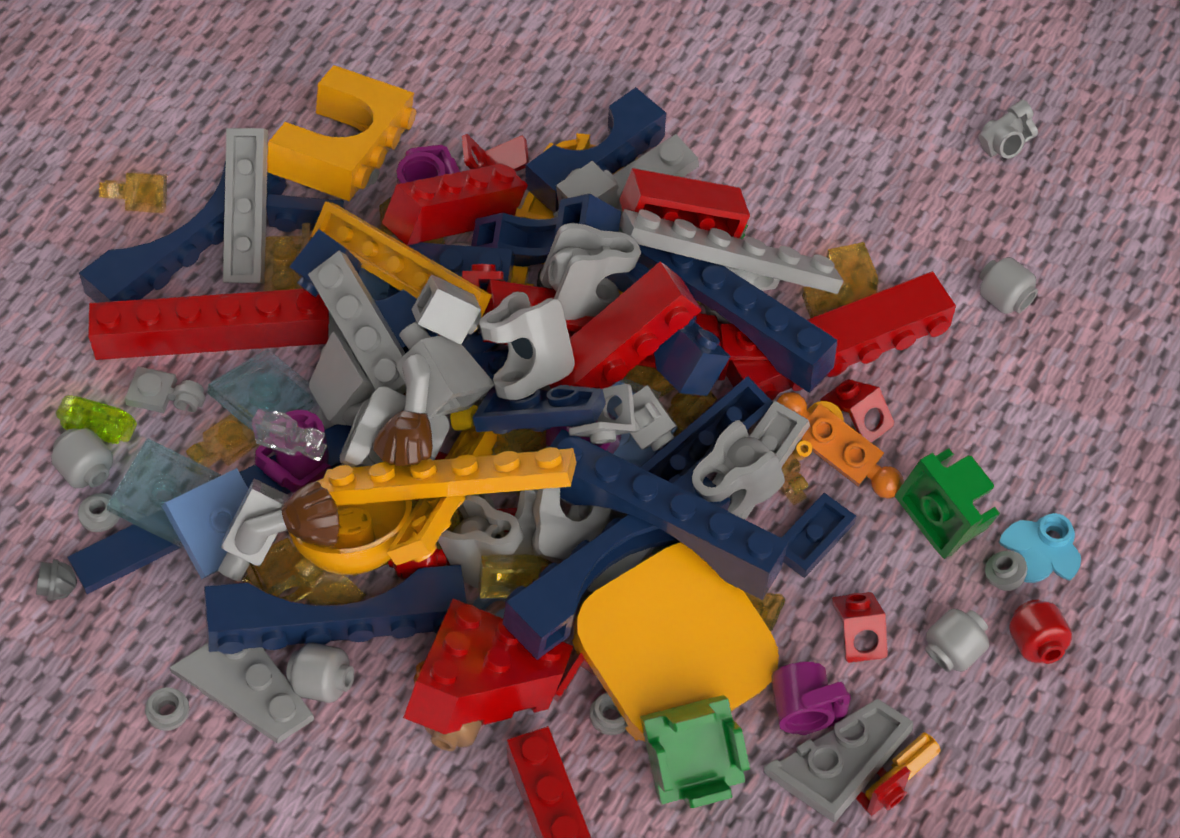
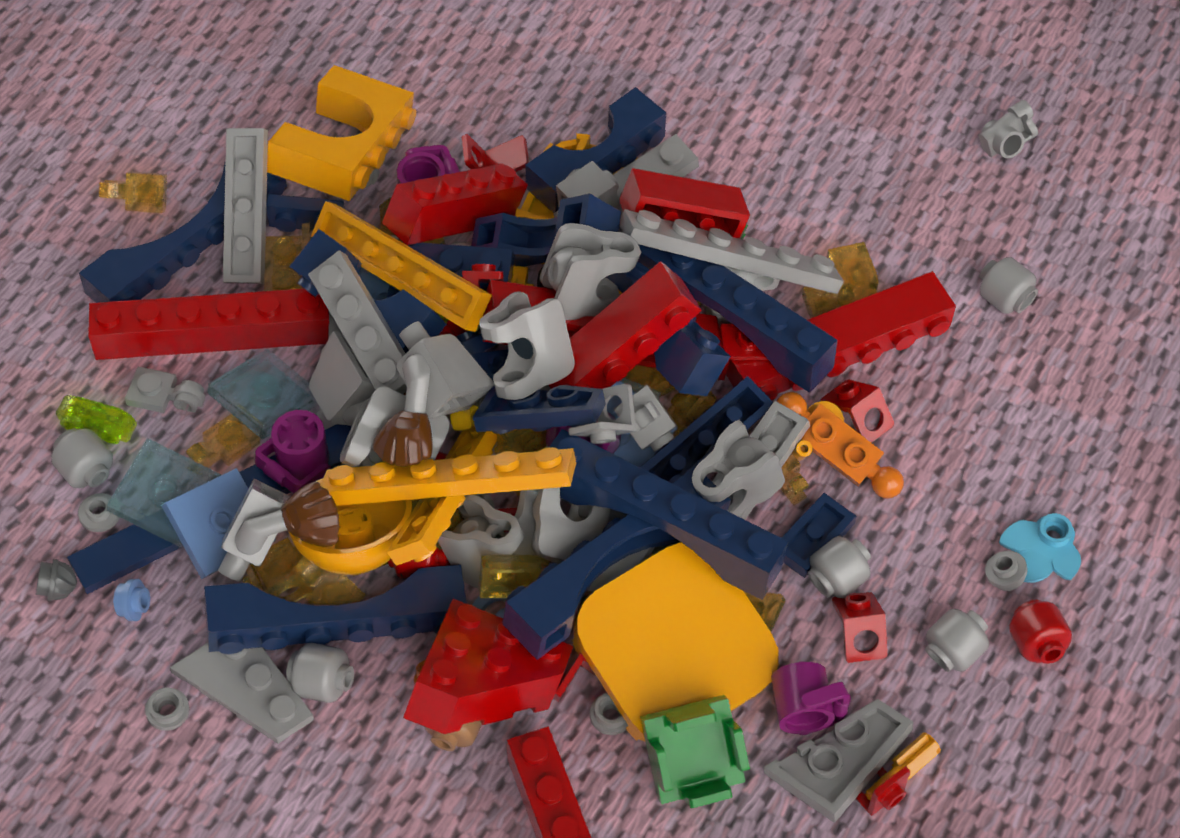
clear plate [251,409,327,461] -> none
brick [411,274,481,344] -> none
green panel [895,448,1000,559] -> none
none -> medium blue plate [113,579,150,621]
none -> light grey head [808,536,871,598]

